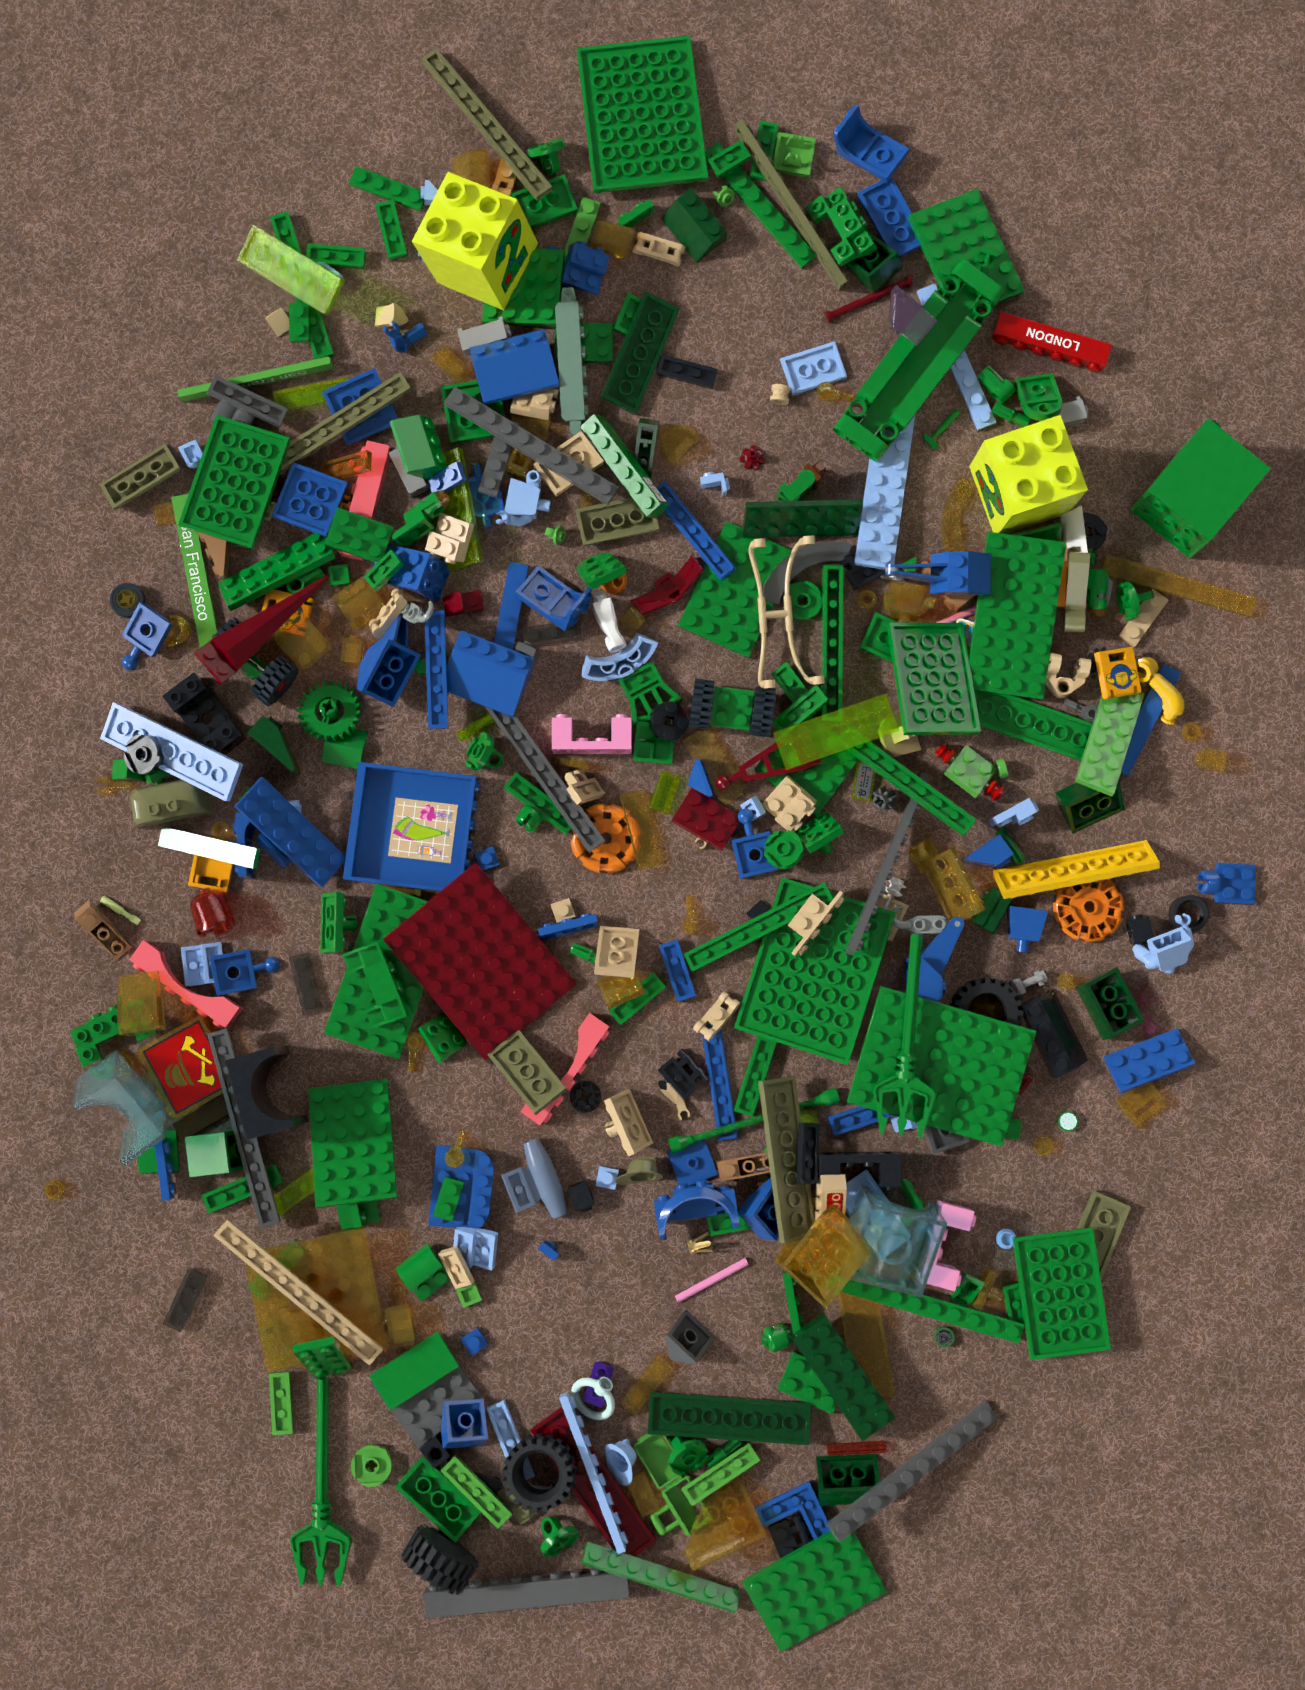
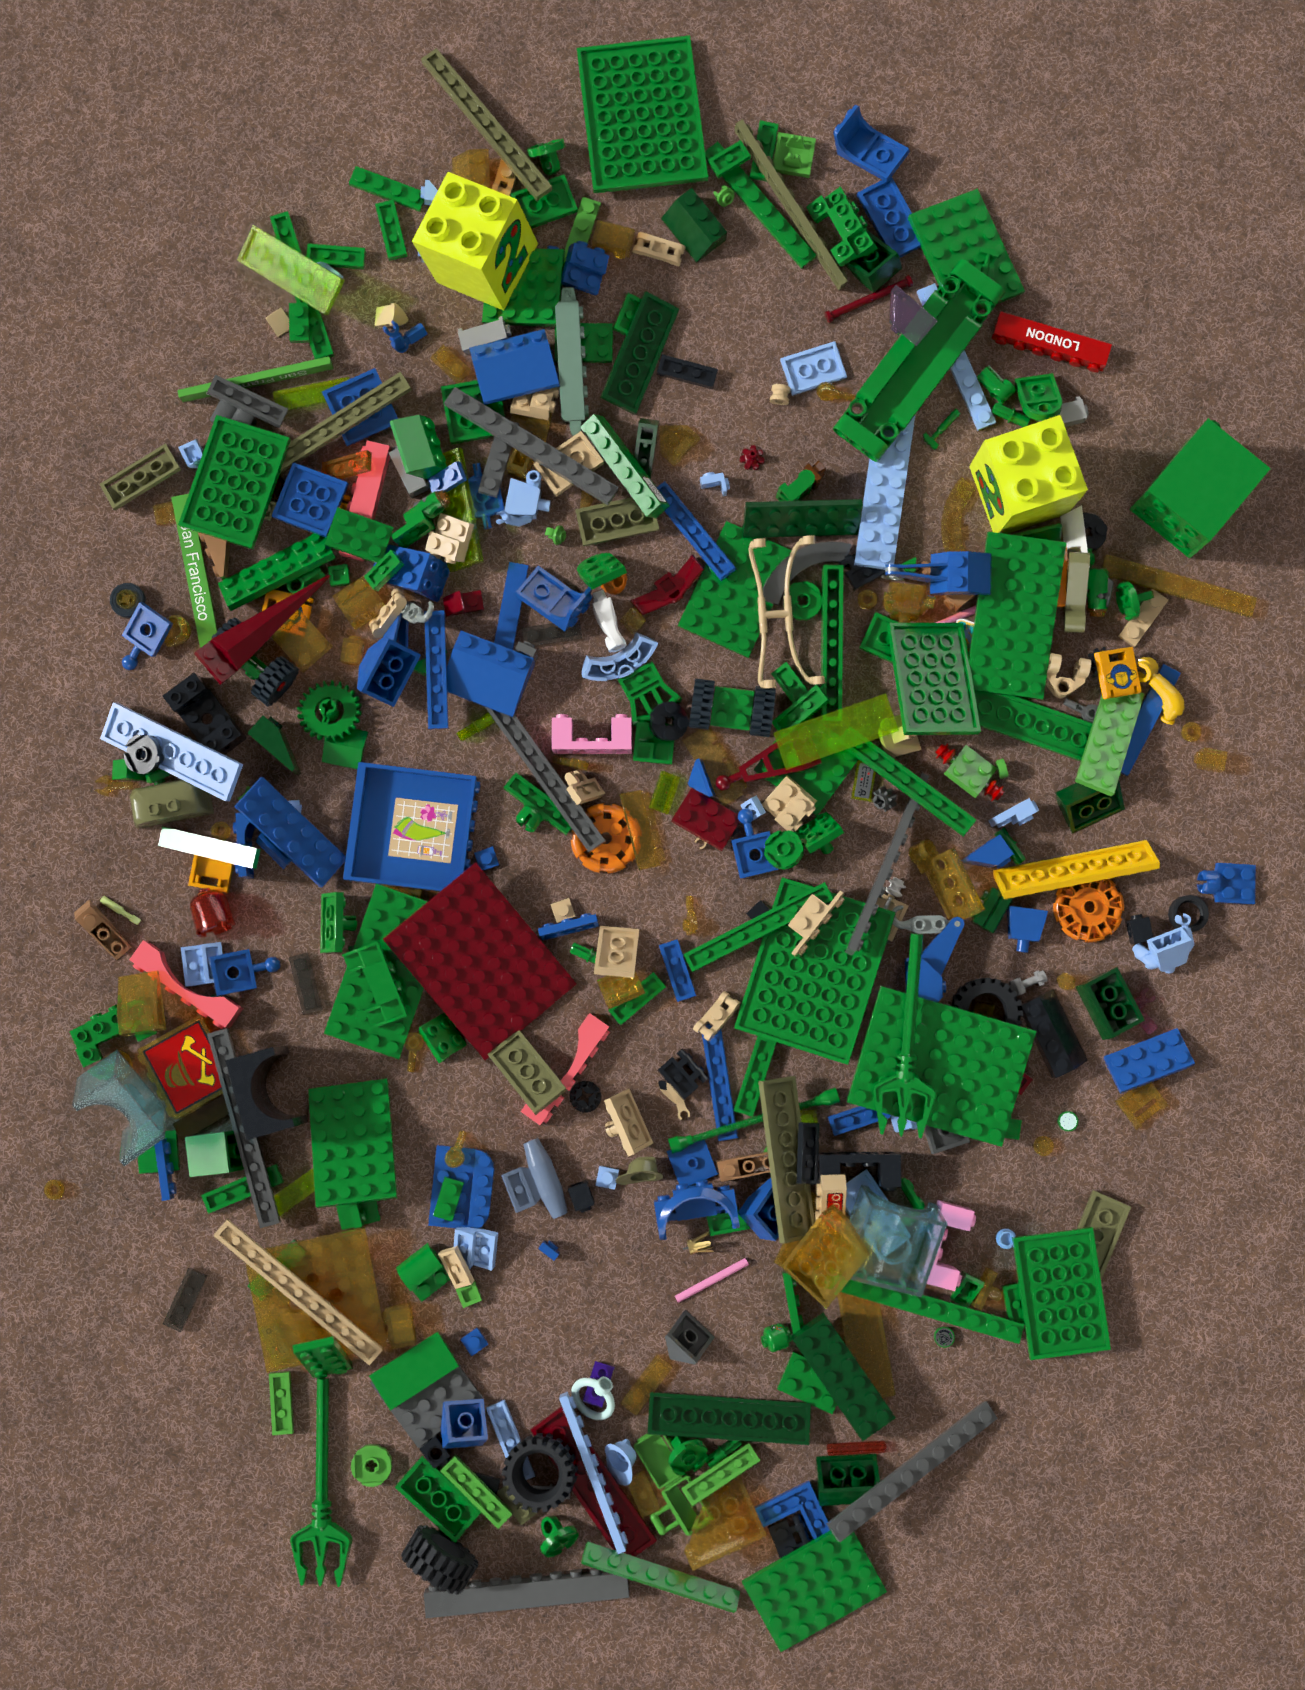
green tile [465,732,504,771] -> none
green plate [618,199,654,233] -> none

